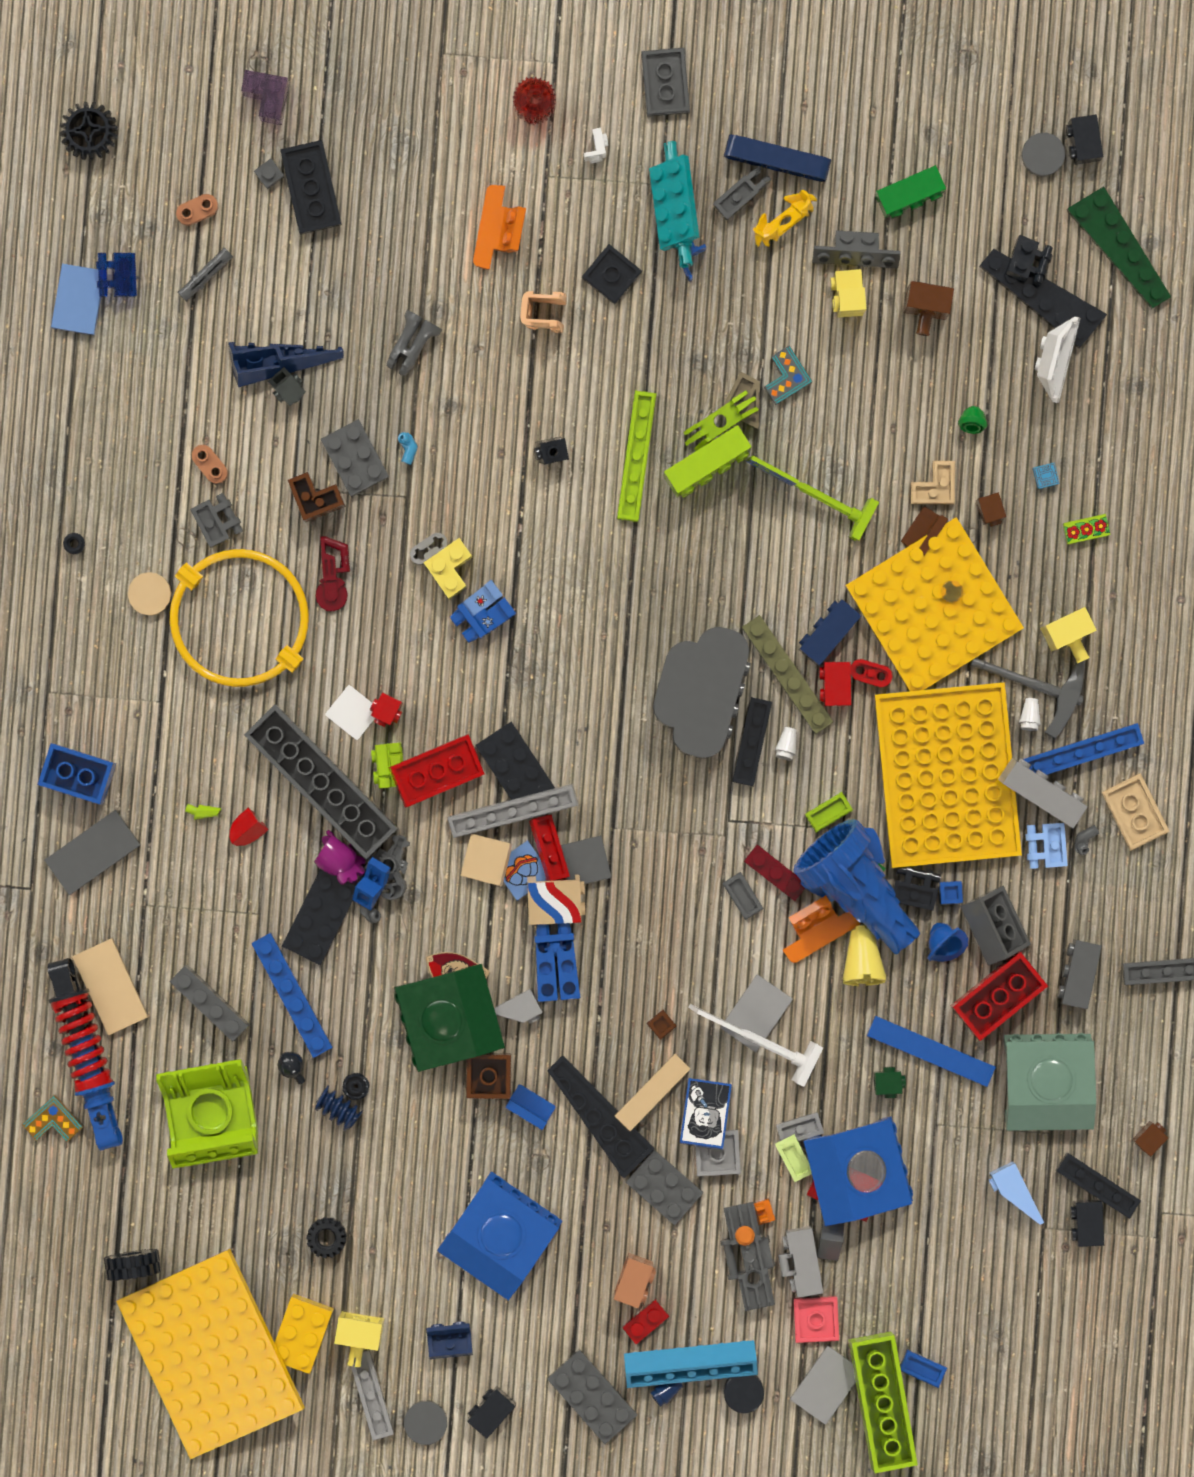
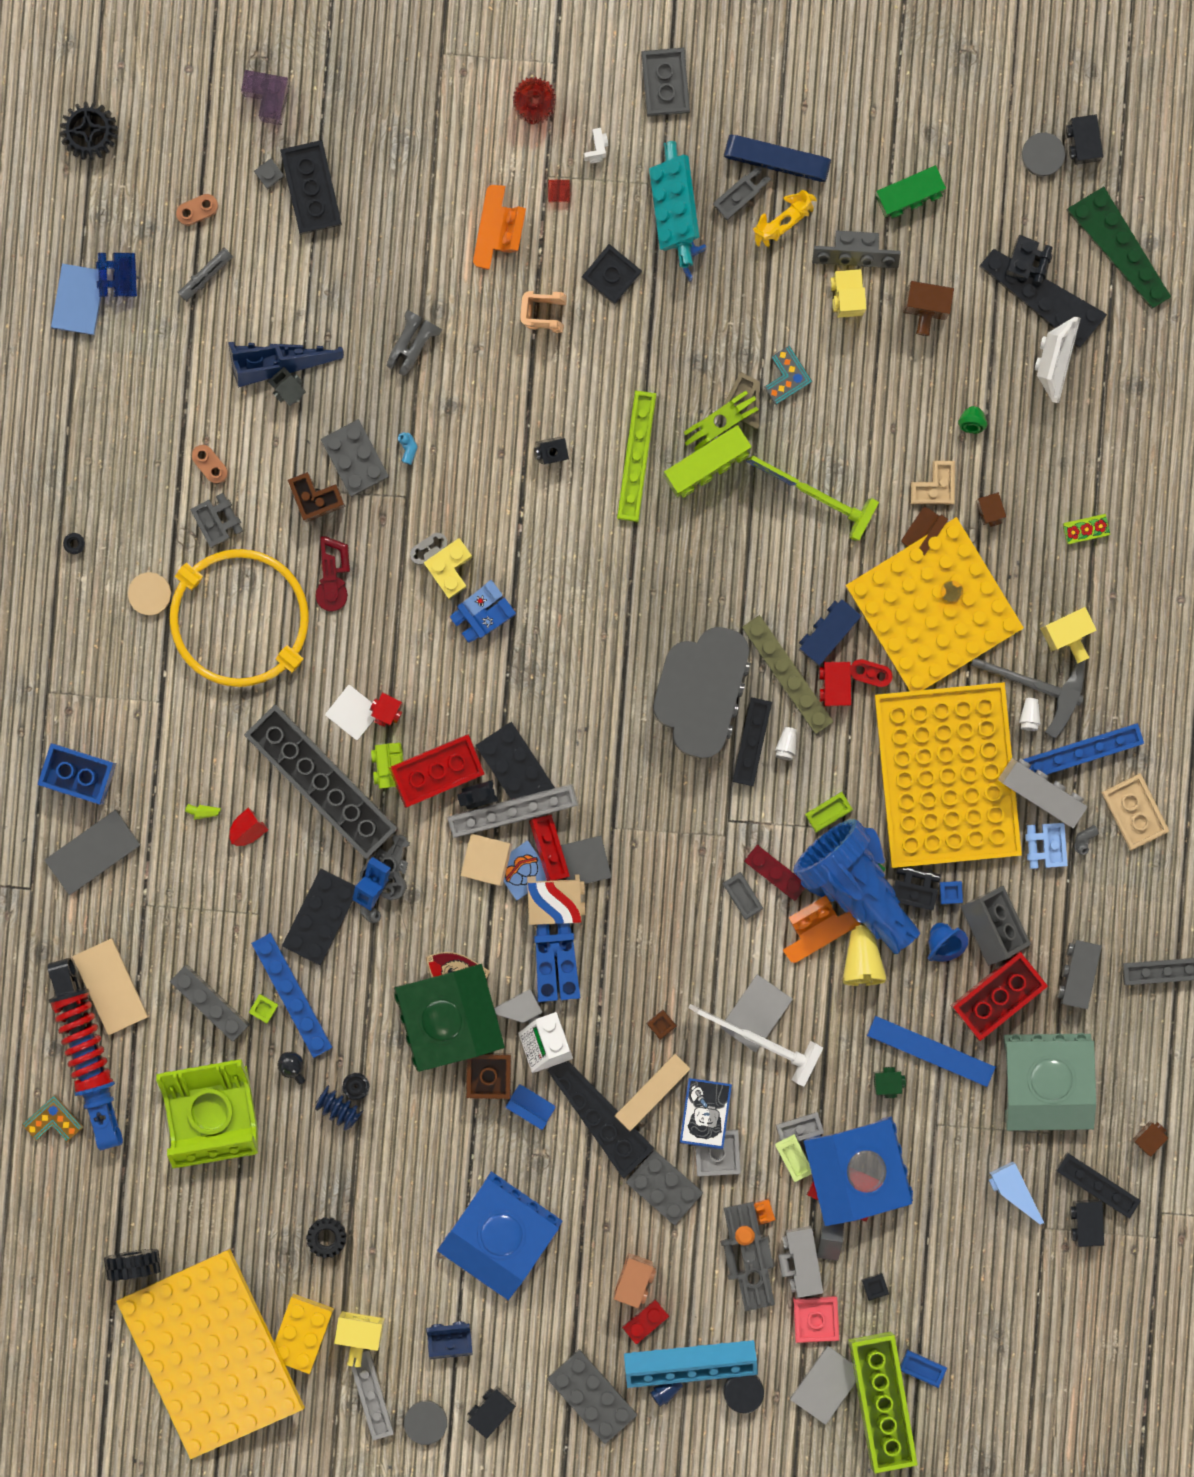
magenta piece [314,830,366,885] -> none
dark azure tile [1032,463,1060,489] -> none
none -> lime plate [248,994,279,1024]
none -> black hips [457,780,498,810]
none -> white slope [518,1012,573,1073]
none -> clear red tile [548,180,570,202]
none -> black tile [861,1273,889,1301]

